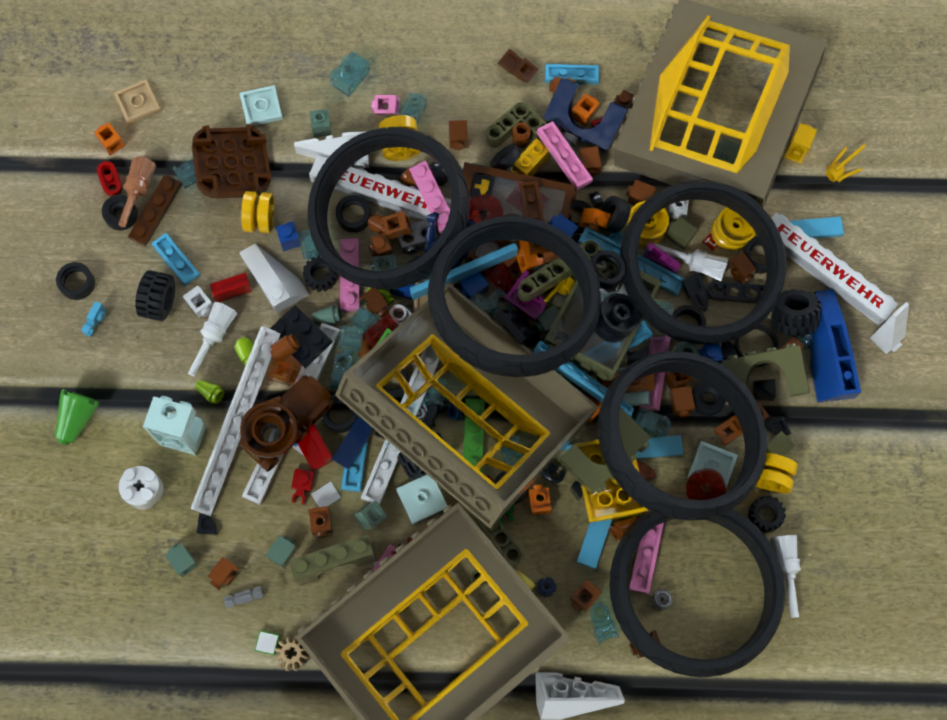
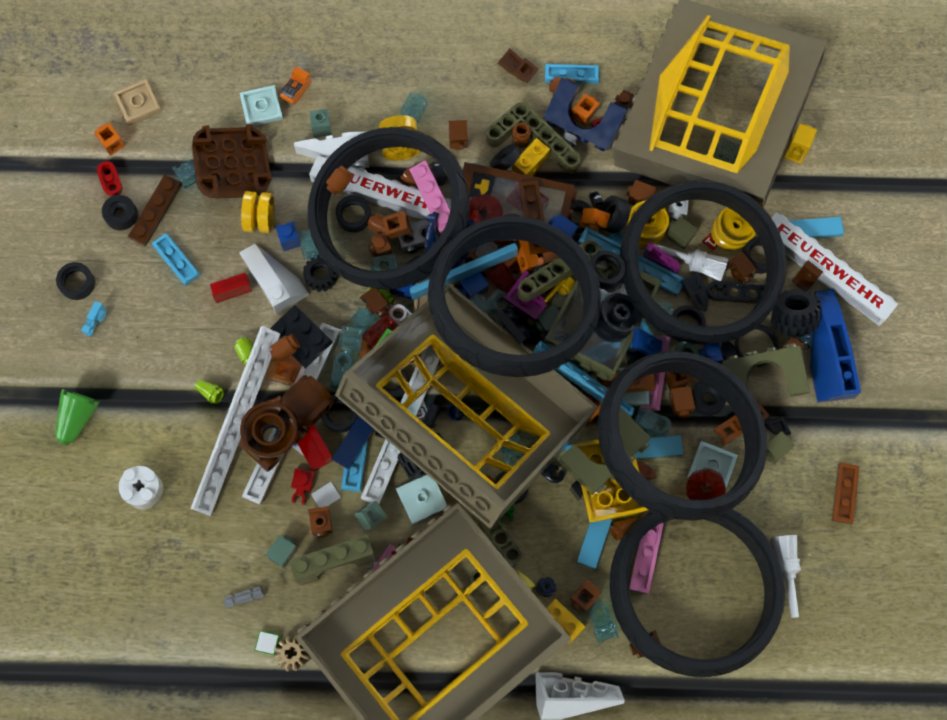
nougat piece [118,156,156,227] -> none
black tyre [135,270,175,321] -> none
light aqua plate [143,396,207,456] -> none
sand green brick [165,544,199,578] -> none
white brick [183,286,213,318] -> none
white piece [188,302,238,377] -> none
black tile [197,513,218,535] -> none
dark orange brick [208,557,241,590] -> none
sand green cone [312,305,342,324] -> none
clear light blue brick [330,51,370,97] -> none
bright pink plate [340,238,360,312] -> none
bright pink brick [372,95,400,116] -> none
clear light blue brick [424,378,450,410] -> none
bright green plate [463,399,485,473] -> none
orange brick [528,485,552,516] -> none
bright pink plate [536,121,593,190] -> none
dark orange brick [579,146,602,177] -> none
light grey plate [652,590,672,610] -> none
black tyre [748,495,786,533] -> none
black slope [753,379,776,401] -> none
yellow wheel [755,453,798,494] -> none
yellow plant [825,144,866,182] -> none
white wedge [870,302,909,354] -> none
none -> orange leg [280,66,311,105]
none -> dark orange brick [325,166,353,195]
none -> yellow brick [546,599,585,644]
none -> blue plate [632,328,663,356]
none -> reddish brown bracket [792,260,823,292]
none -> dark orange plate [832,463,859,525]

